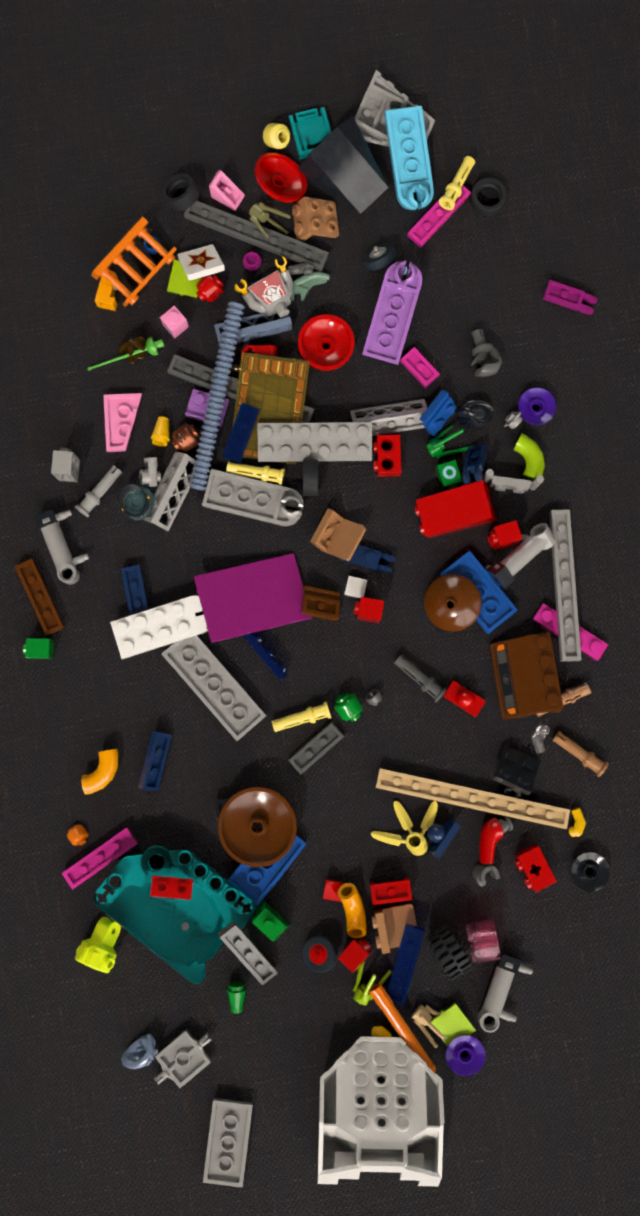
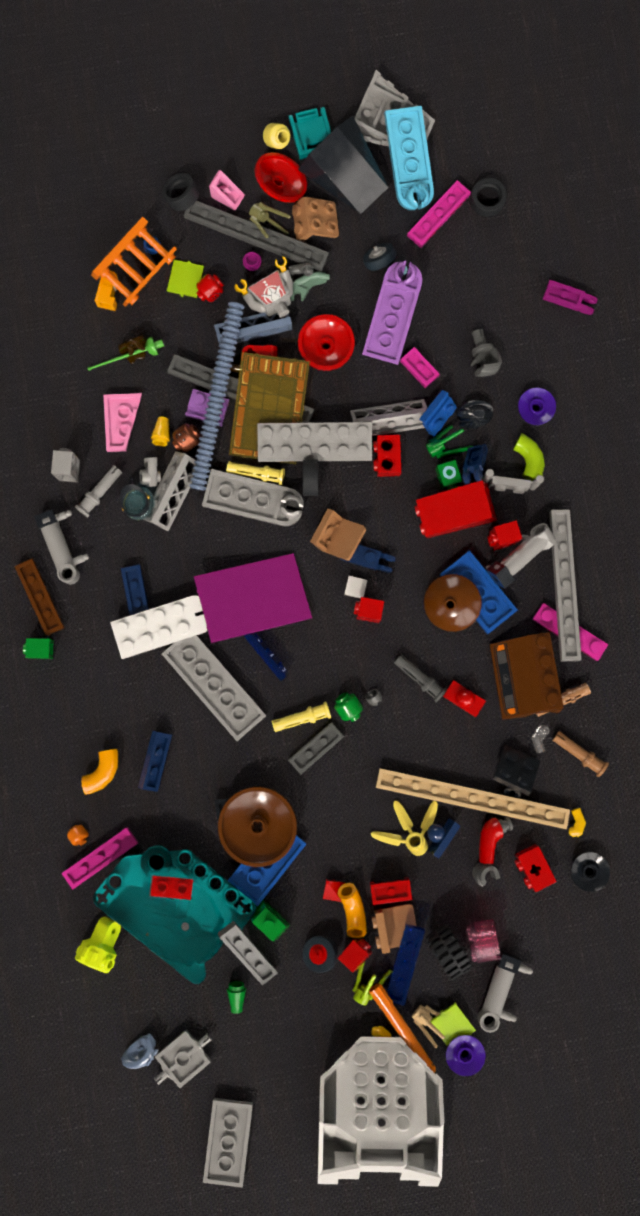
bright pink brick [160,306,189,339] -> none
white tile [177,244,225,280] -> none
clear blue plate [222,403,260,463] -> none
reddish brown plate [300,586,340,621] -> none
light yellow pin [439,156,475,210] -> none
light grey plate [504,411,523,429] -> none

